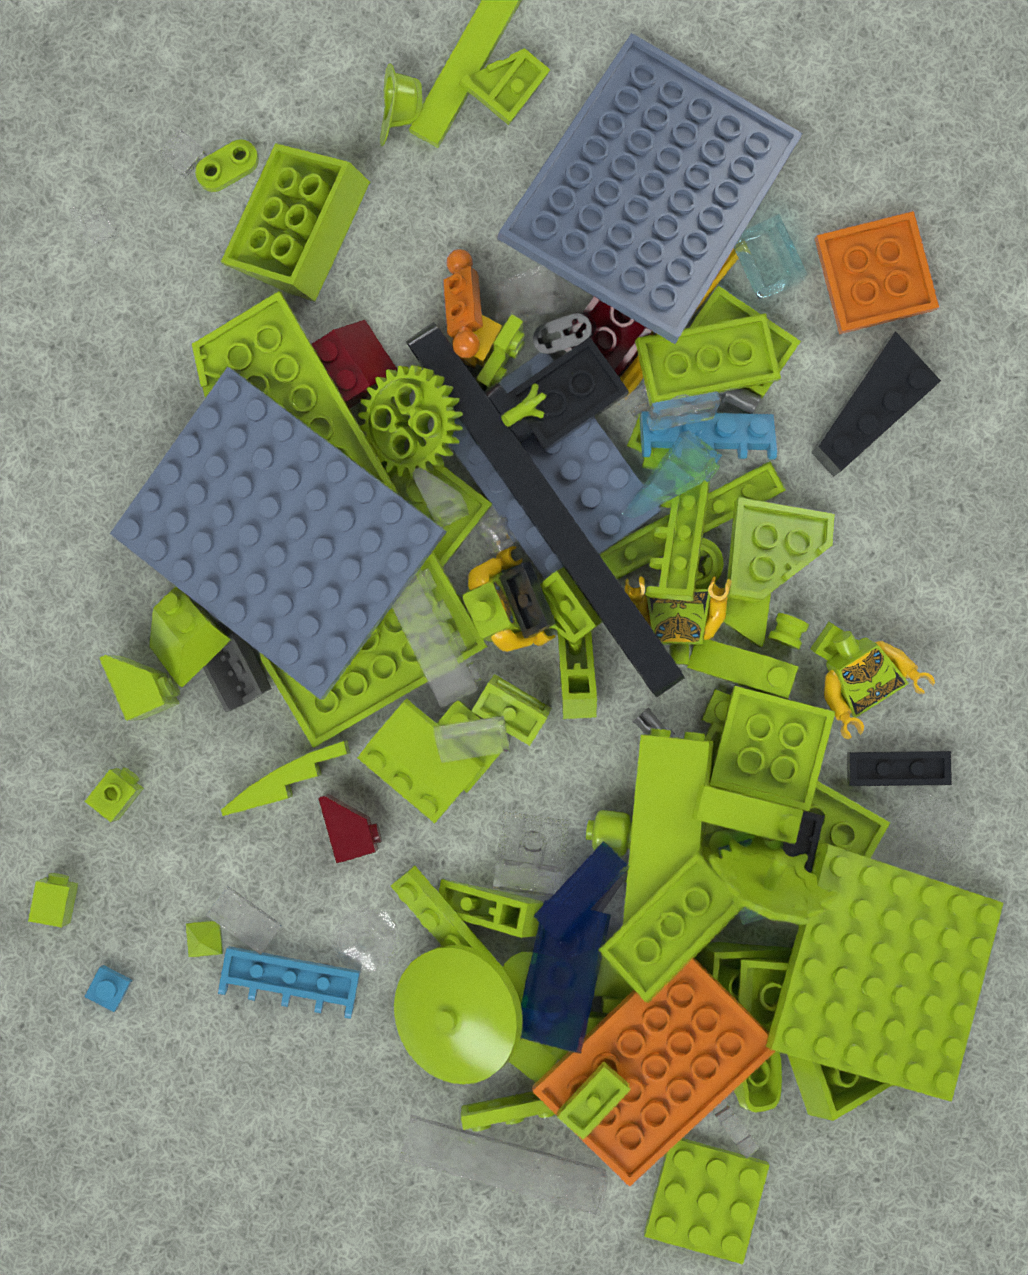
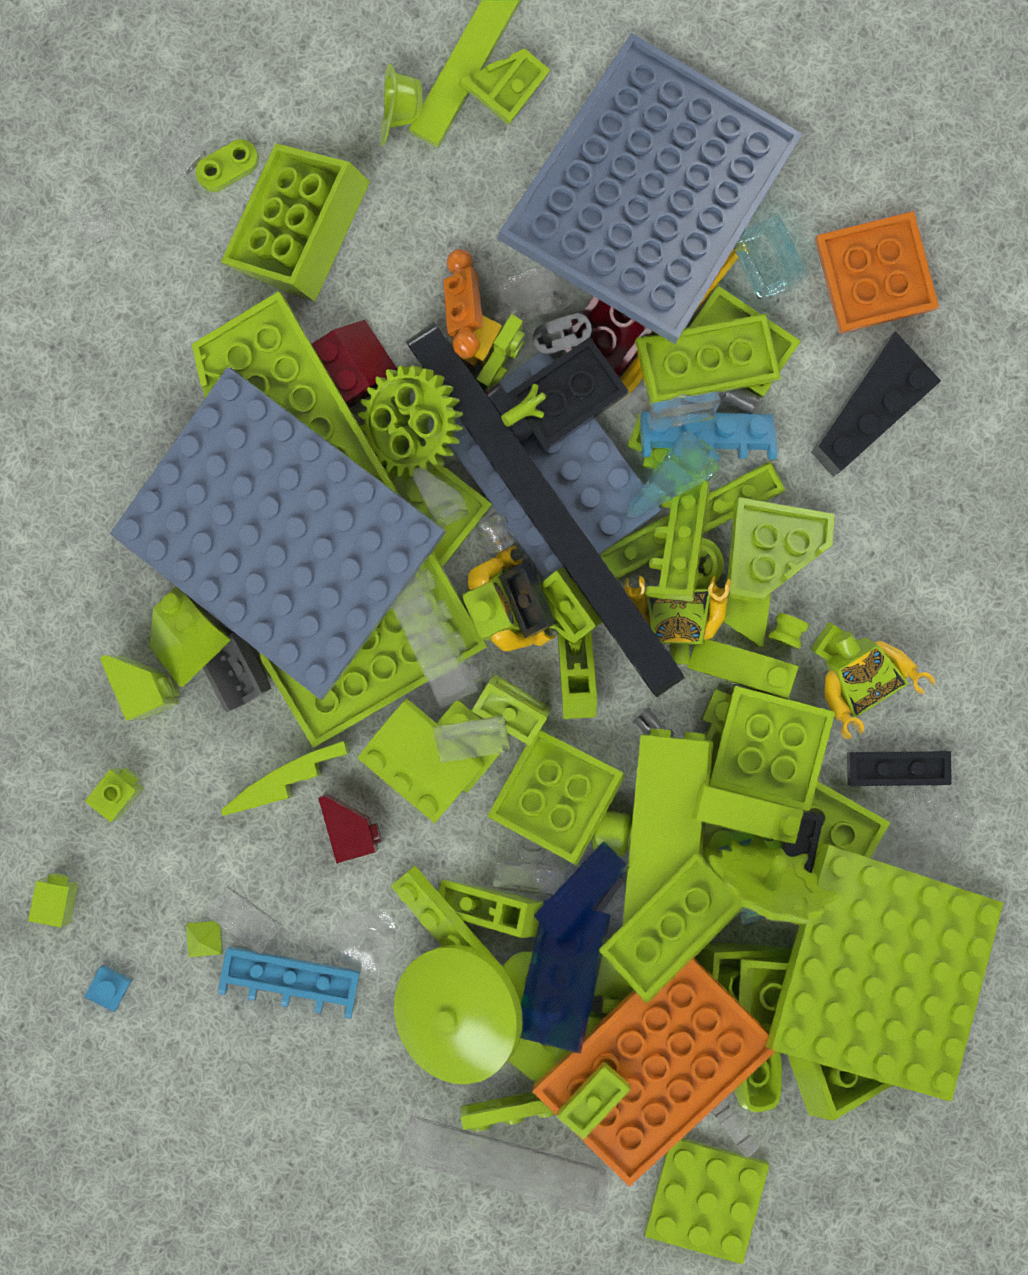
none -> lime plate [487,730,626,866]

